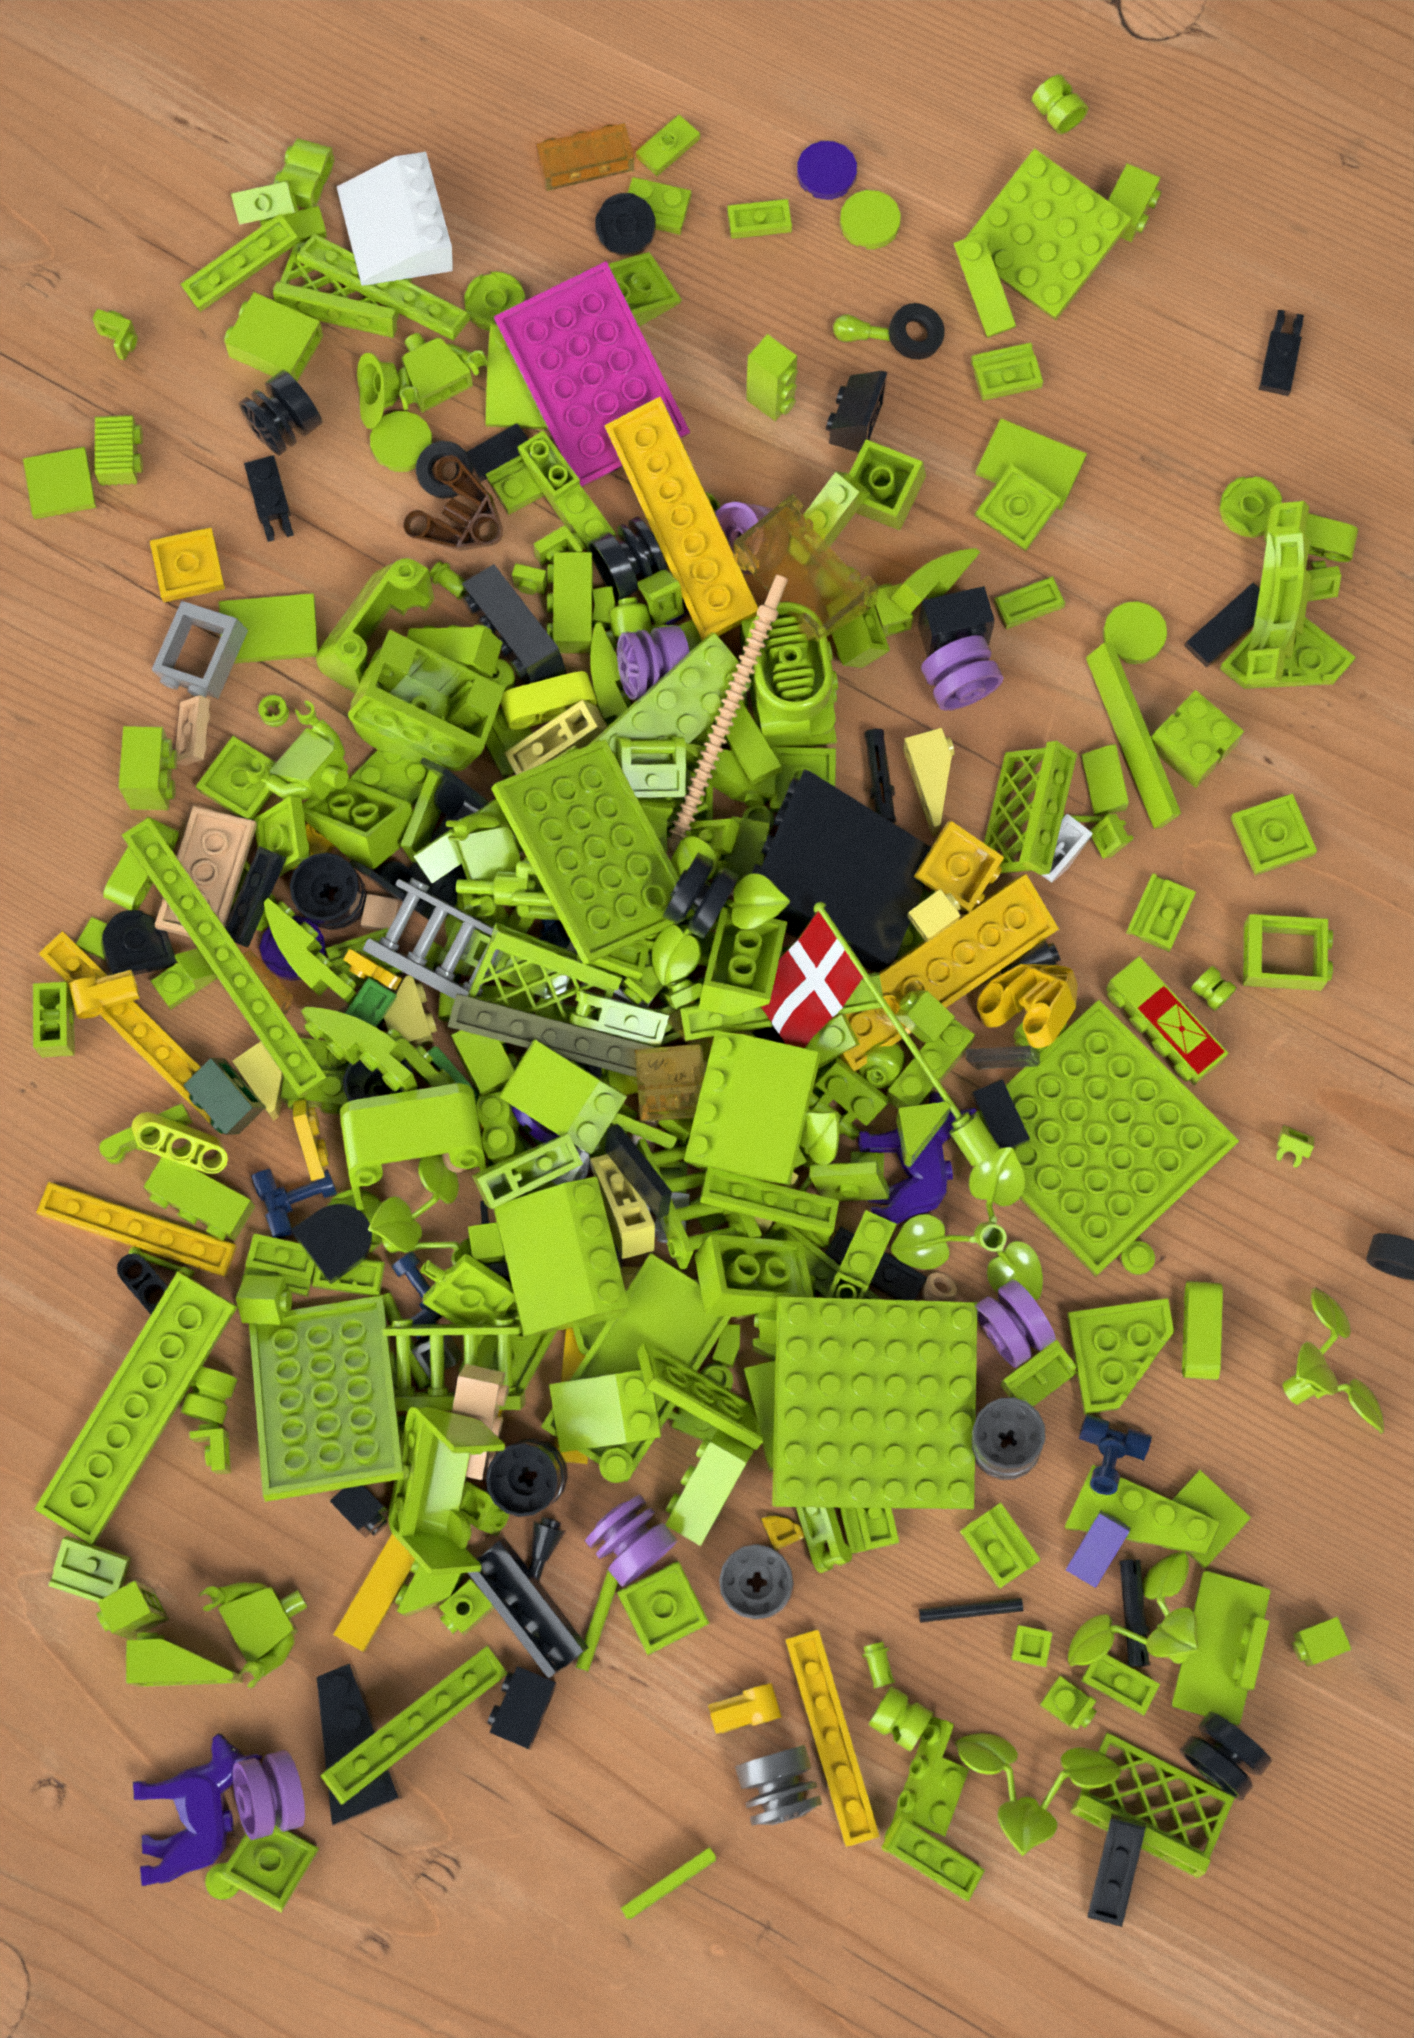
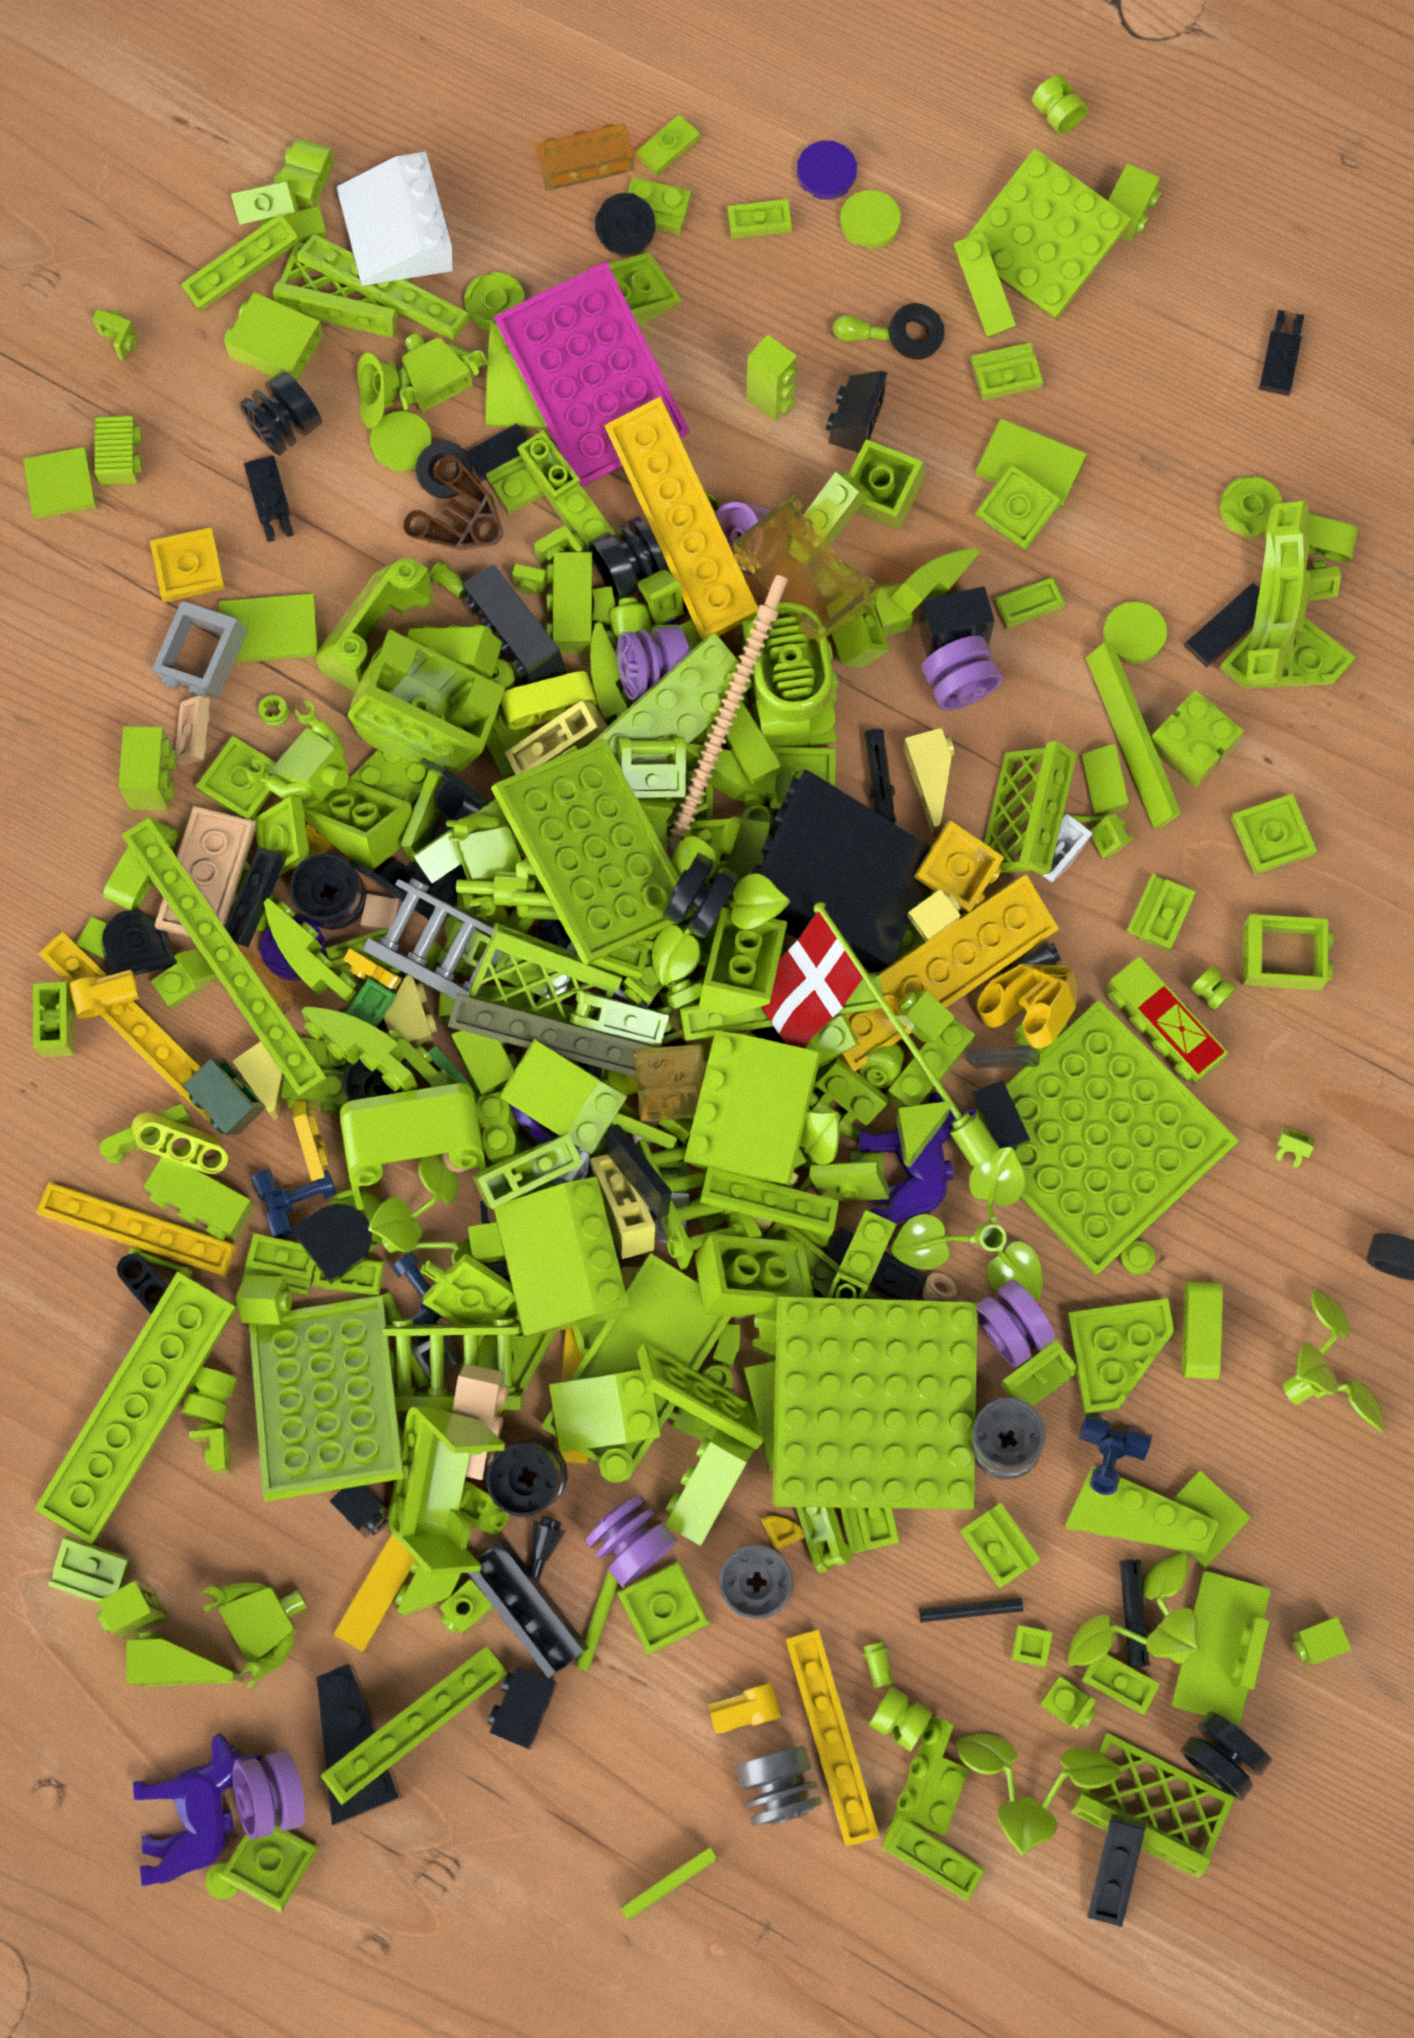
tile [1066,1510,1131,1588] -> none

